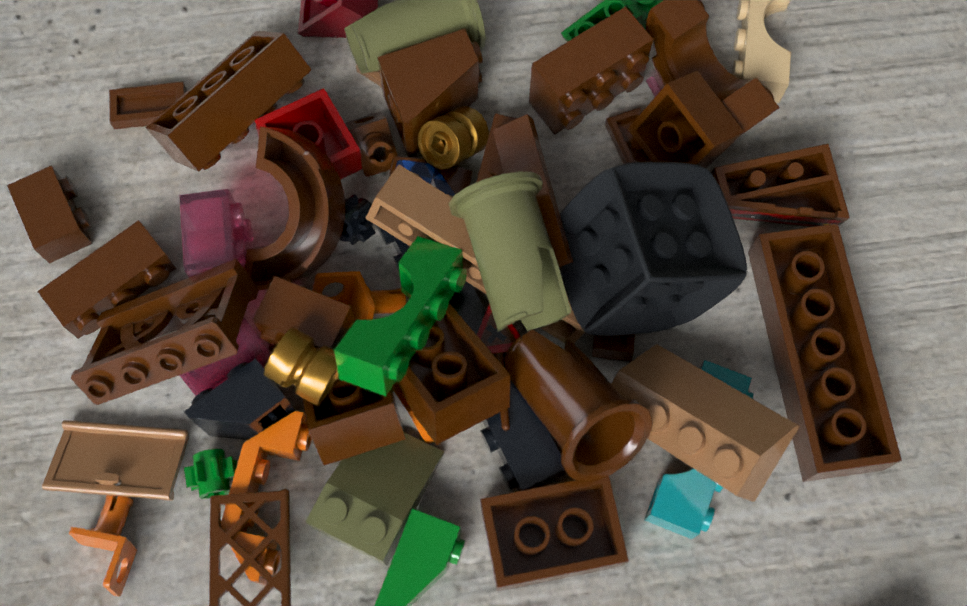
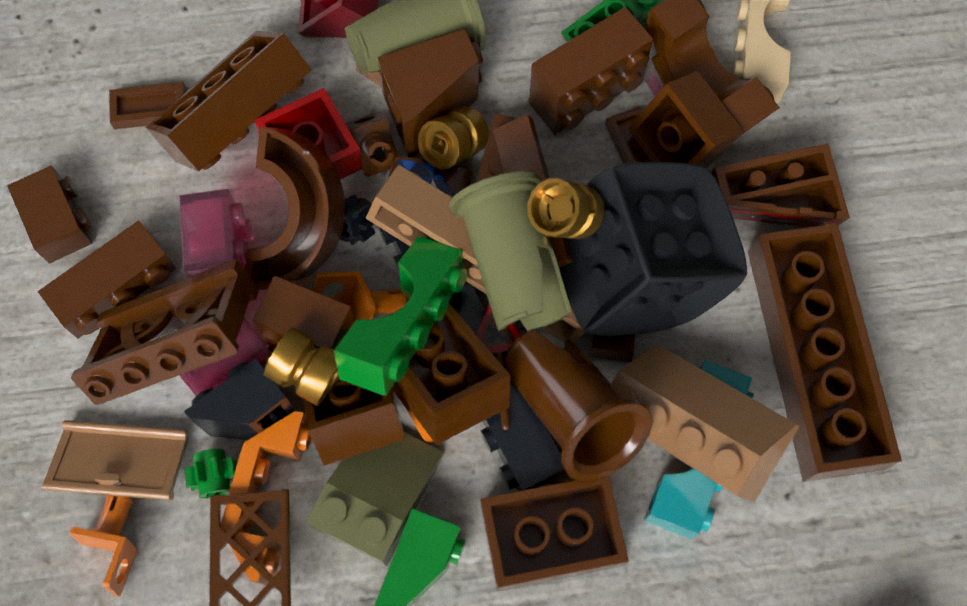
none -> pearl gold wheel [527,178,604,239]

